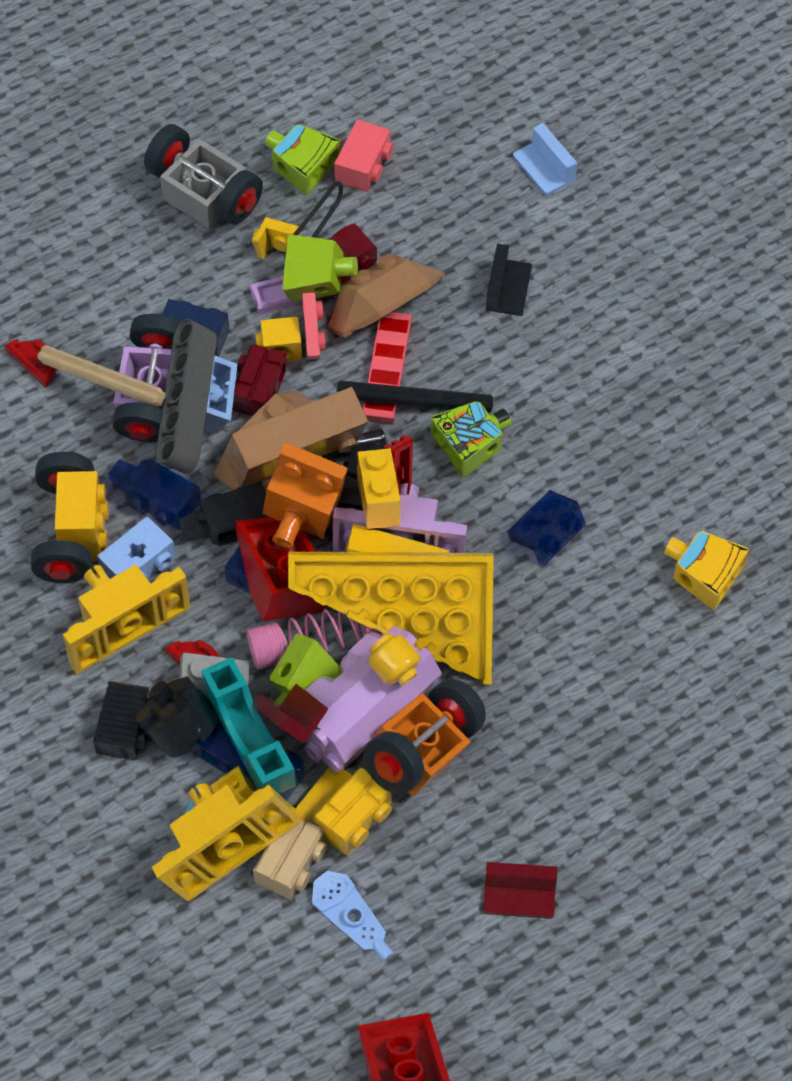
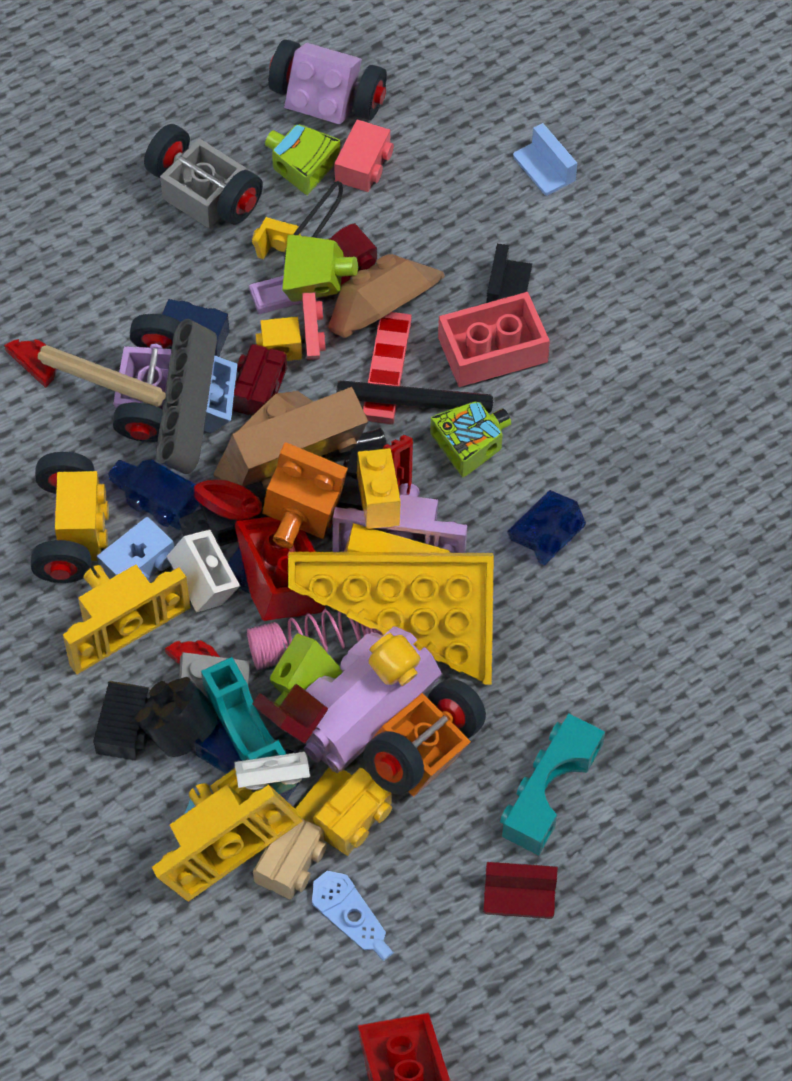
yellow torso [664,531,750,610] -> none
none -> white brick [167,530,240,613]
none -> red arm [194,479,262,520]
none -> white plate [234,752,310,790]
none -> lavender brick [268,39,387,124]
none -> coral brick [438,292,550,387]
none -> teal arch [500,713,605,856]

